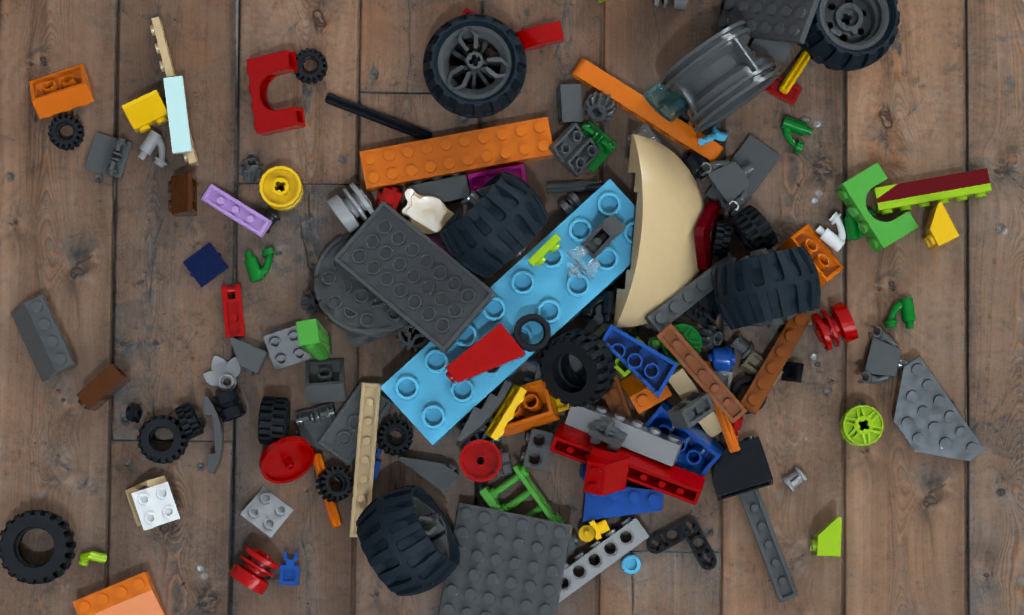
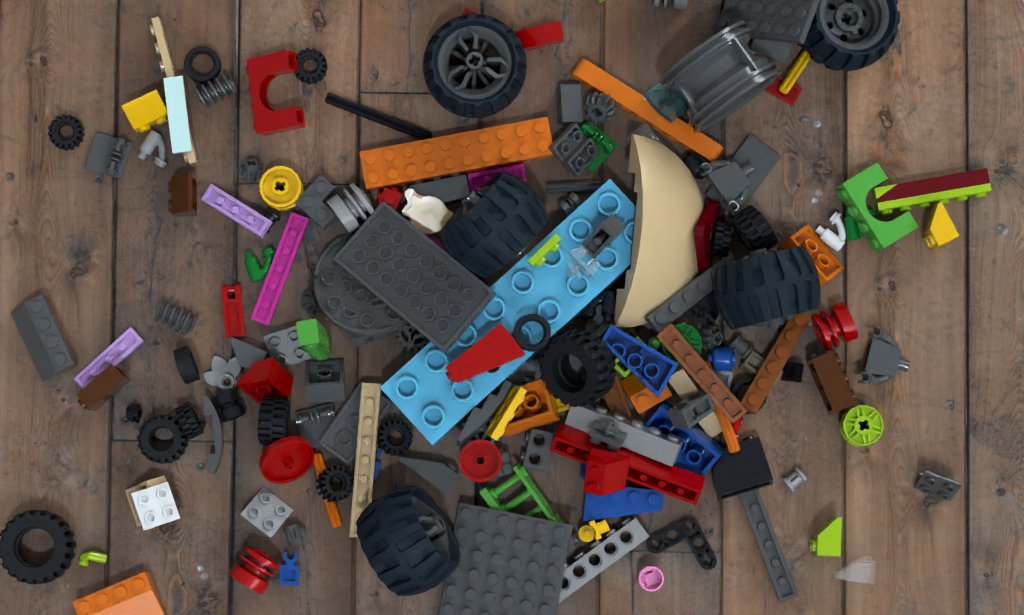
orange slope [29,64,94,119] -> none
clear blue piece [183,243,229,288] -> none
medium azure tile [621,555,641,574] -> none
medium azure piece [698,125,729,146] -> none
green plant [781,116,813,154] -> none
green plant [883,297,916,329] -> none
dark grey plate [893,355,985,461] -> none
none -> lavender tile [74,327,144,389]
none -> dark grey piece [154,299,198,336]
none -> black tyre [173,346,200,384]
none -> black tyre [184,46,221,84]
none -> dark grey piece [194,72,237,108]
none -> red slope [236,358,293,404]
none -> dark pink plate [251,212,310,326]
none -> dark grey gear [281,524,306,546]
none -> dark grey brick [294,175,337,231]
none -> bright pink wheel [637,566,664,592]
none -> reddish brown brick [807,350,857,415]
none -> clear slope [832,555,877,585]
none -> dark grey hinge [914,471,962,500]

